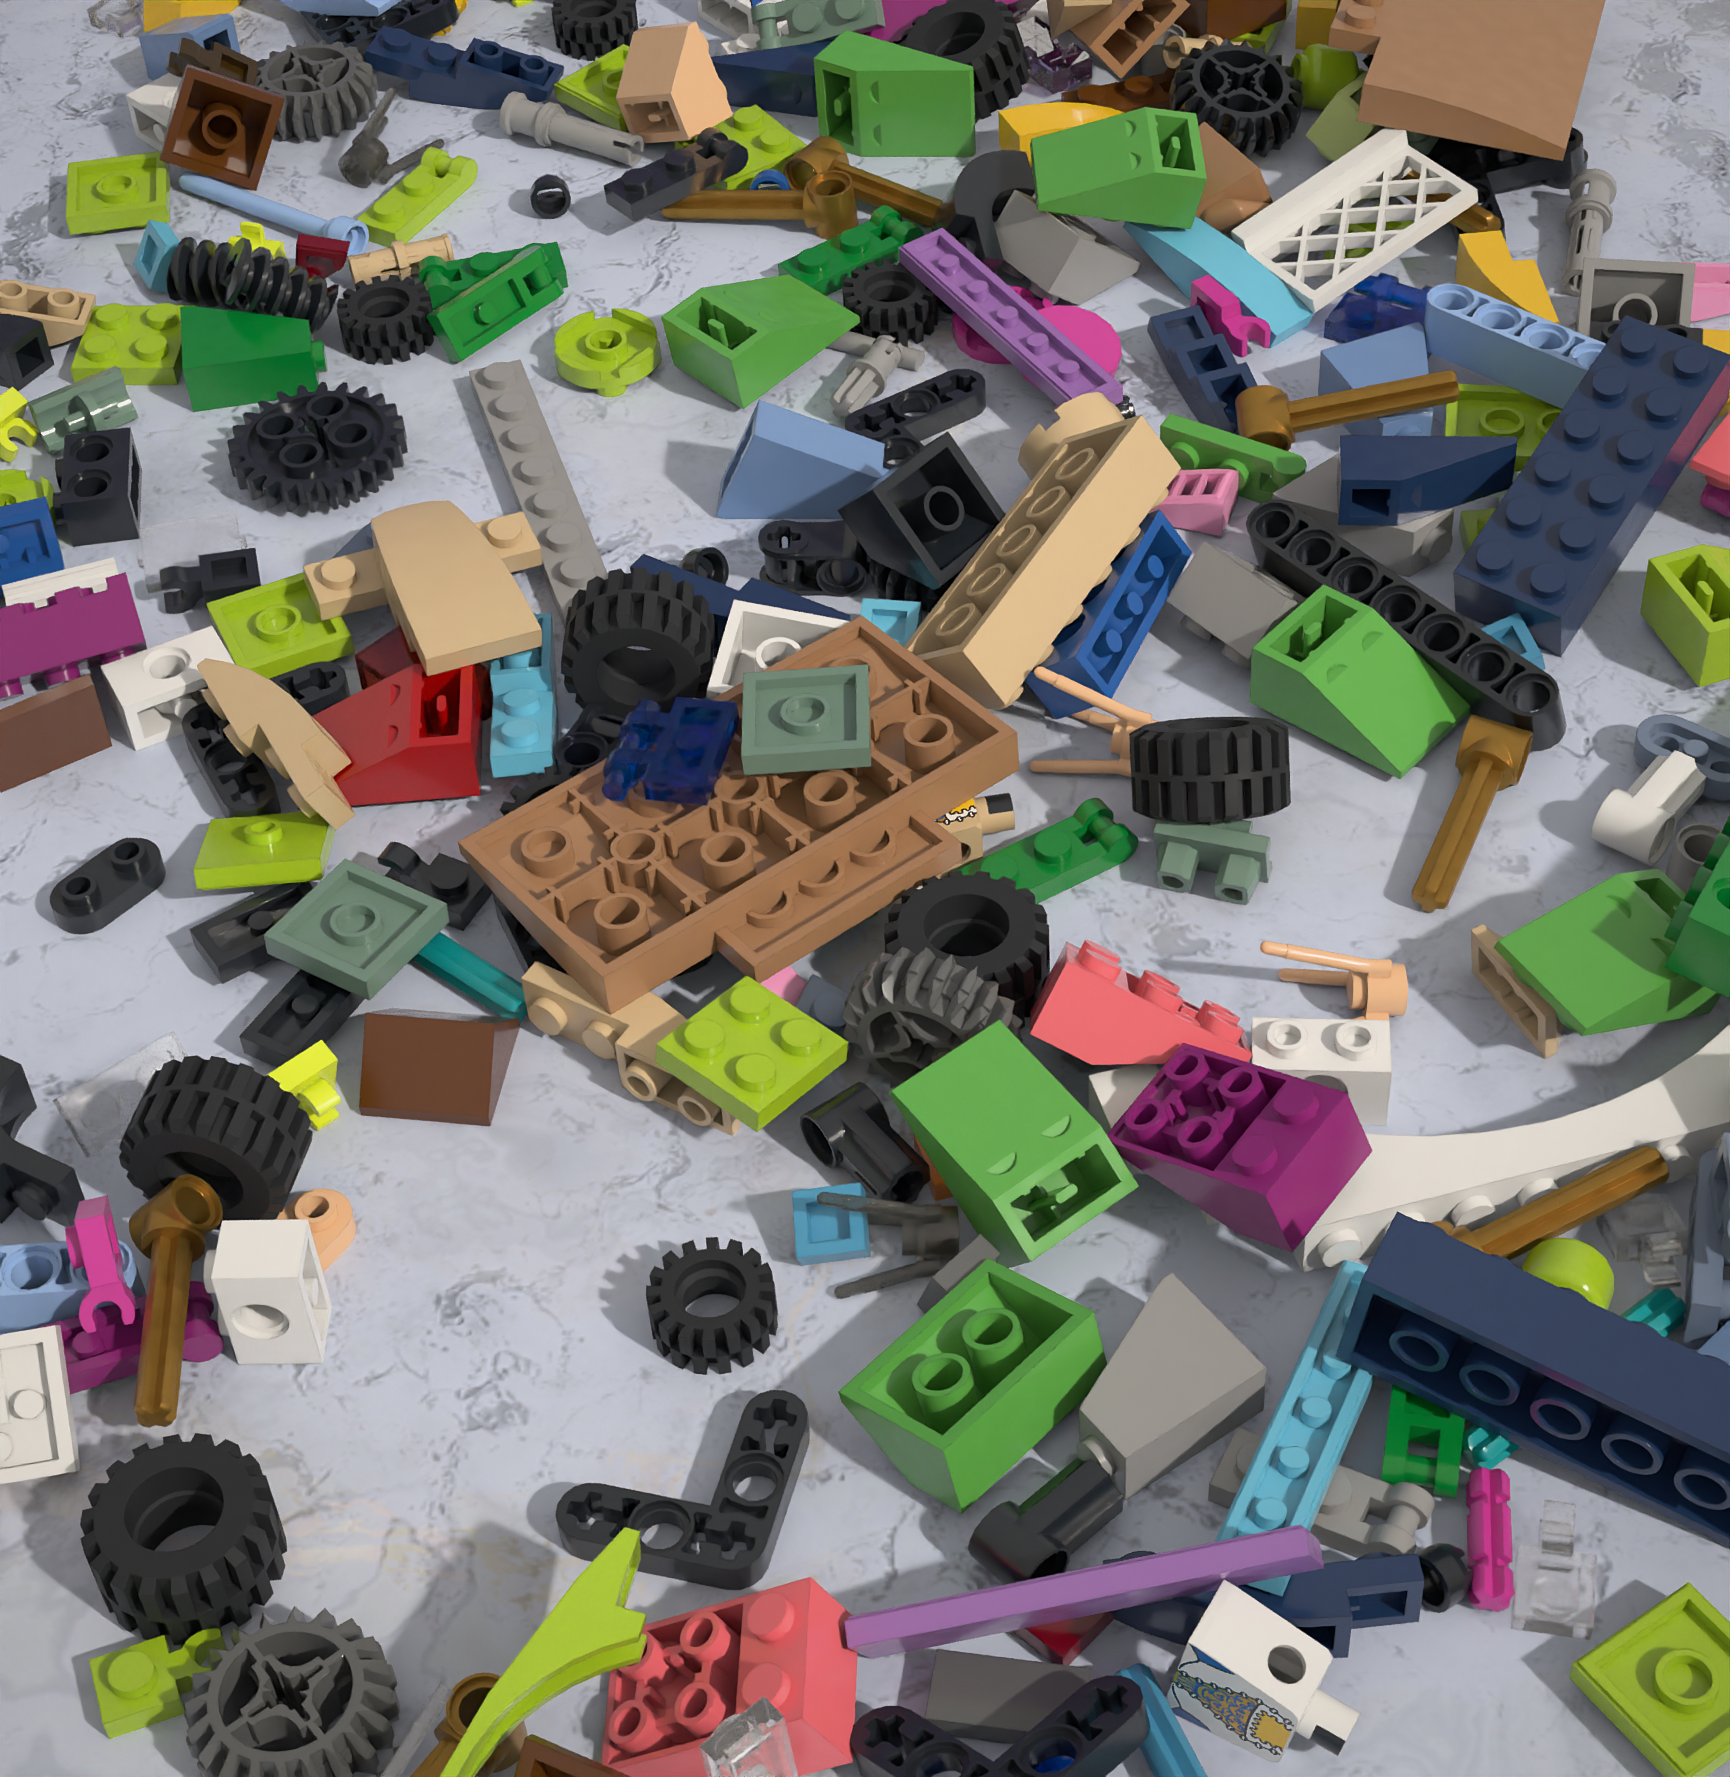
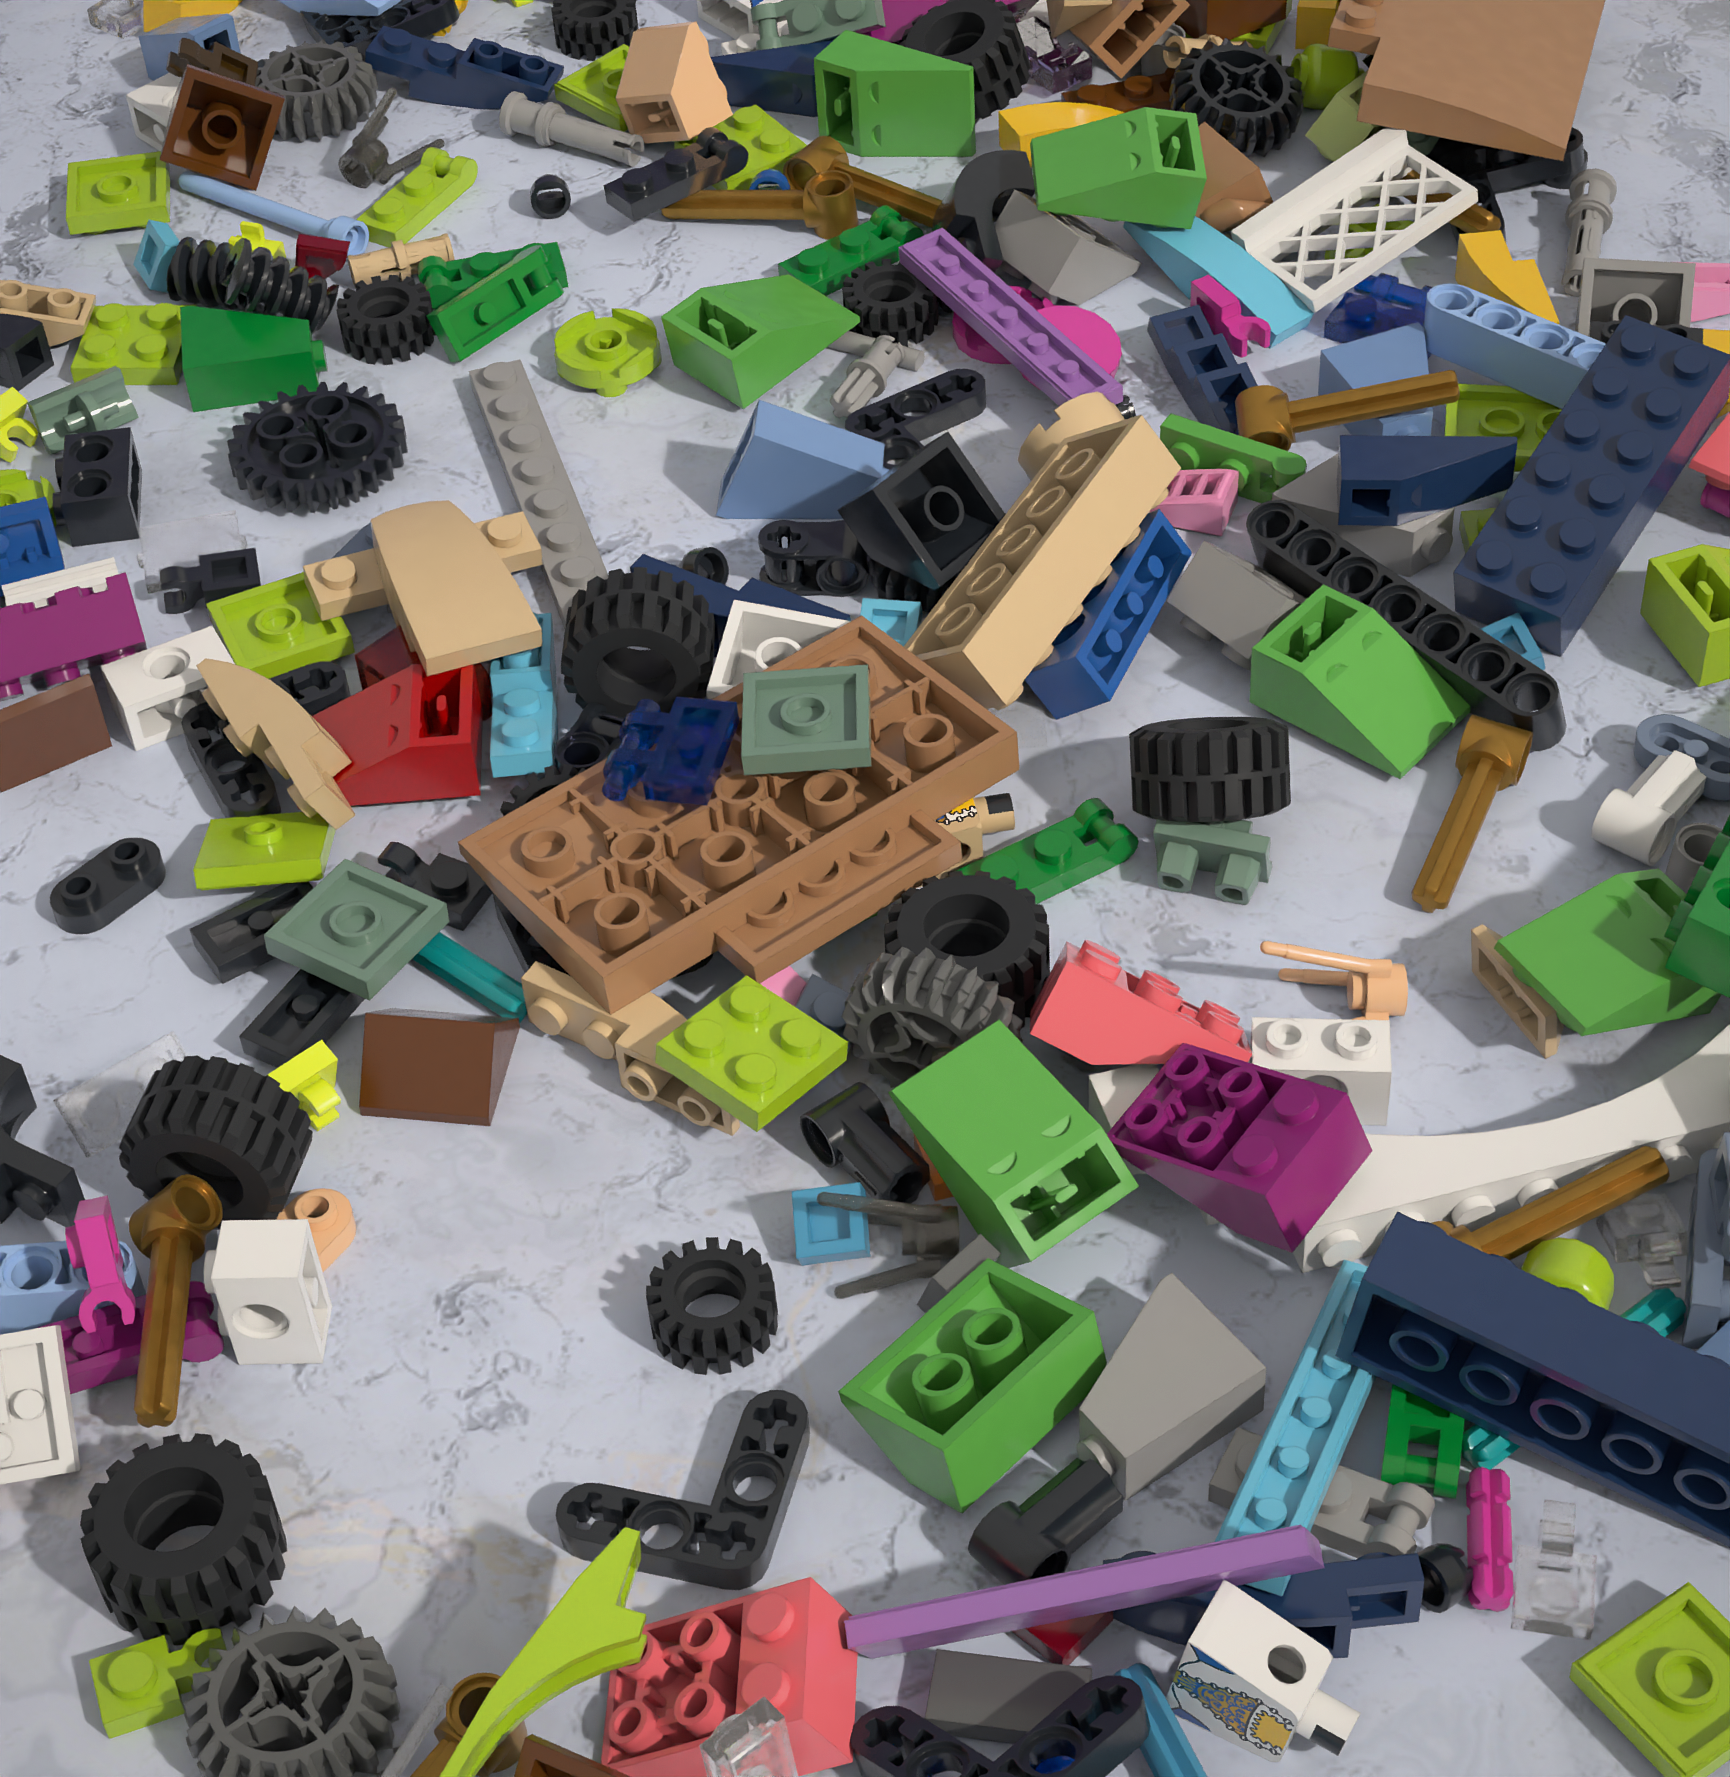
light nougat plant [1029,667,1160,777] -> none

